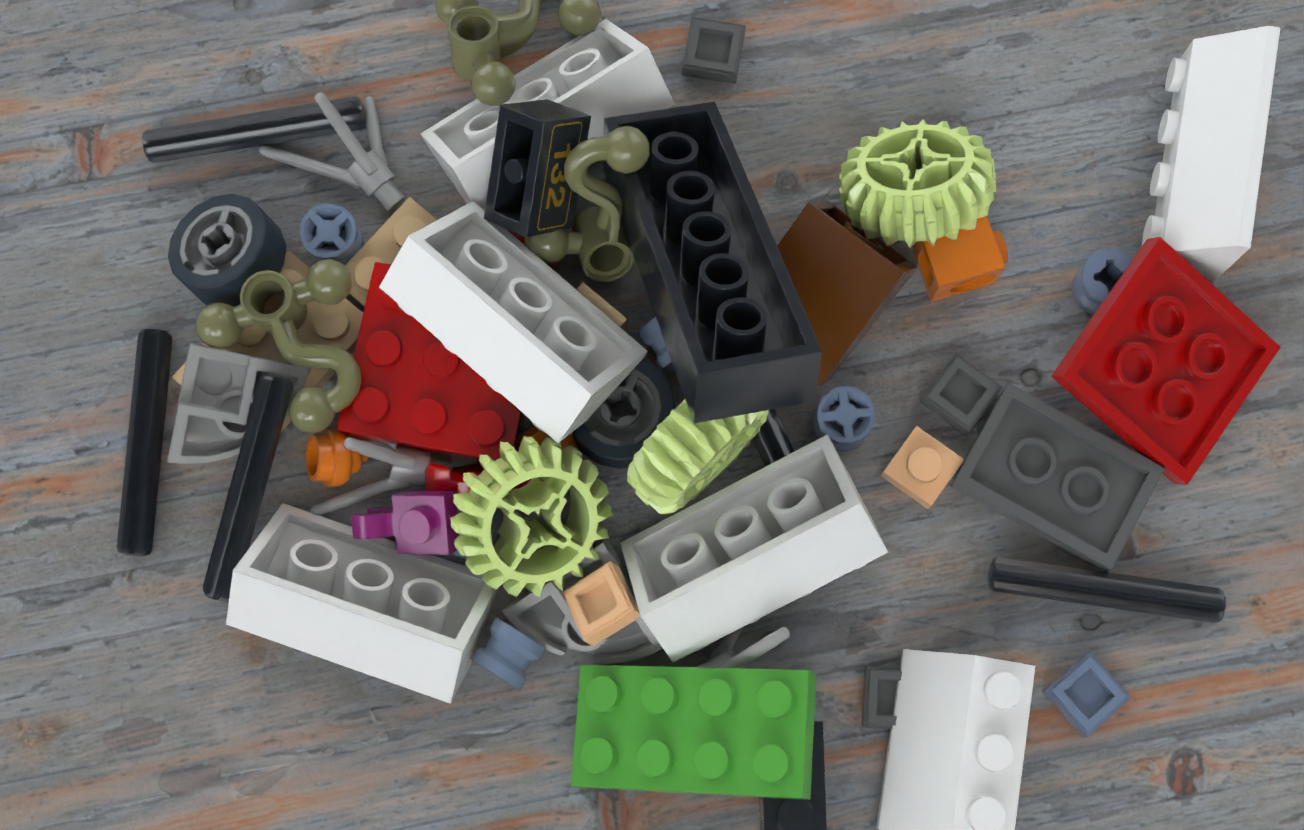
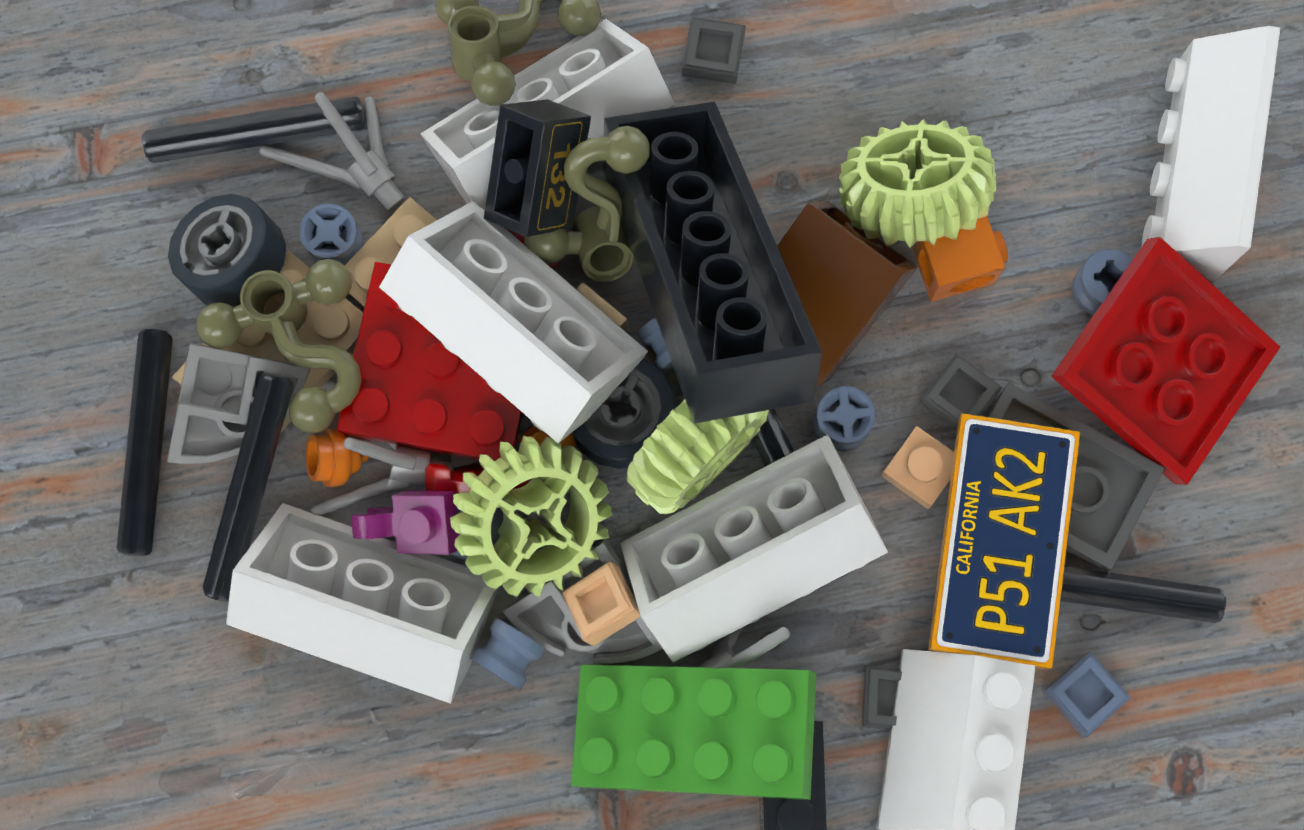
none -> tile [928,413,1080,670]

